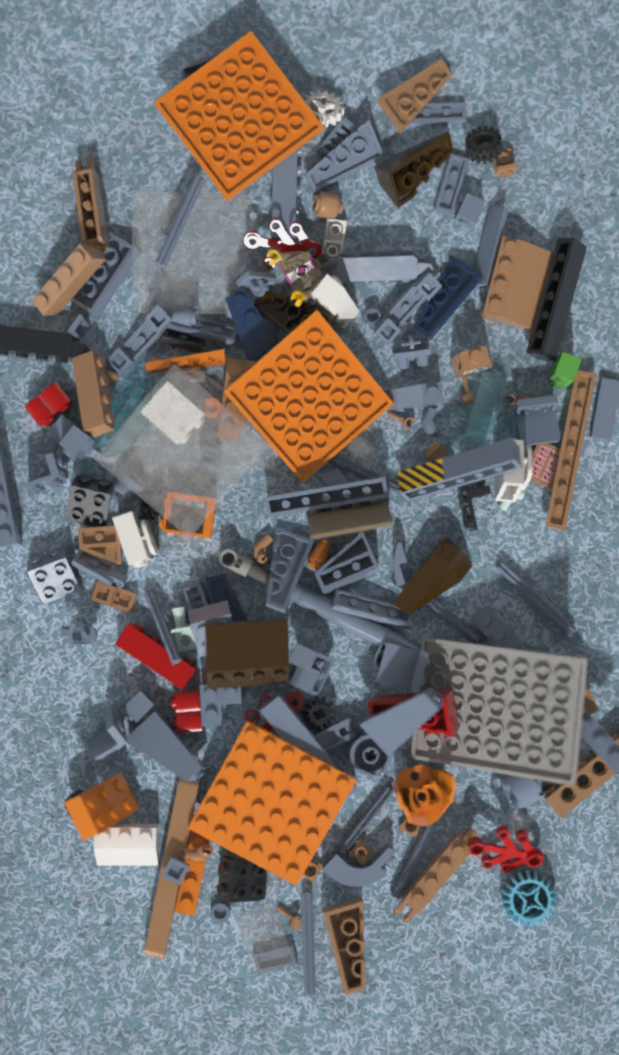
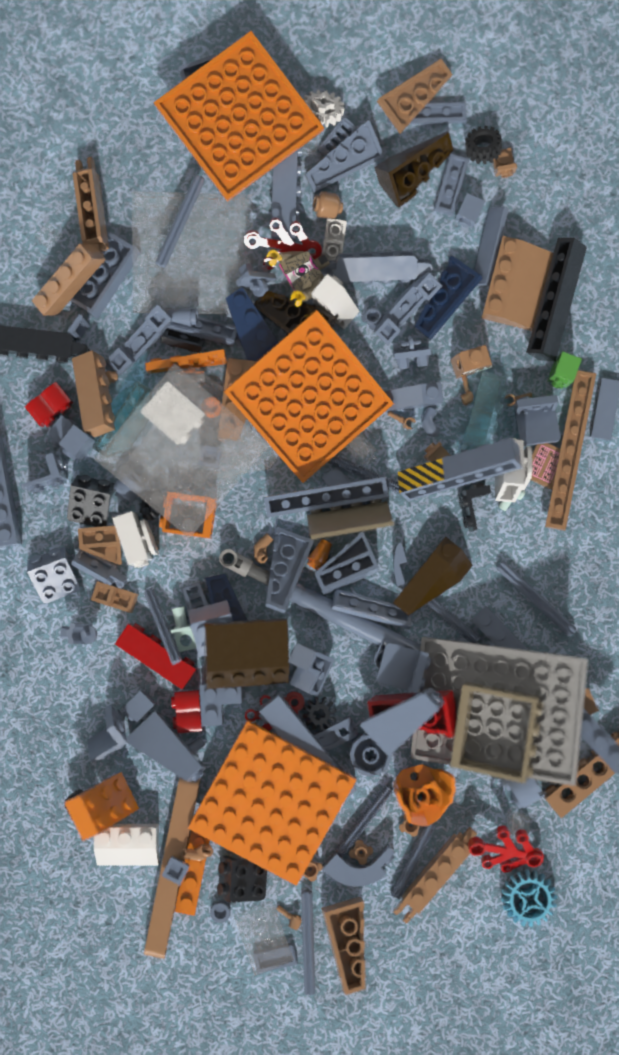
none -> dark tan window [450,682,543,783]

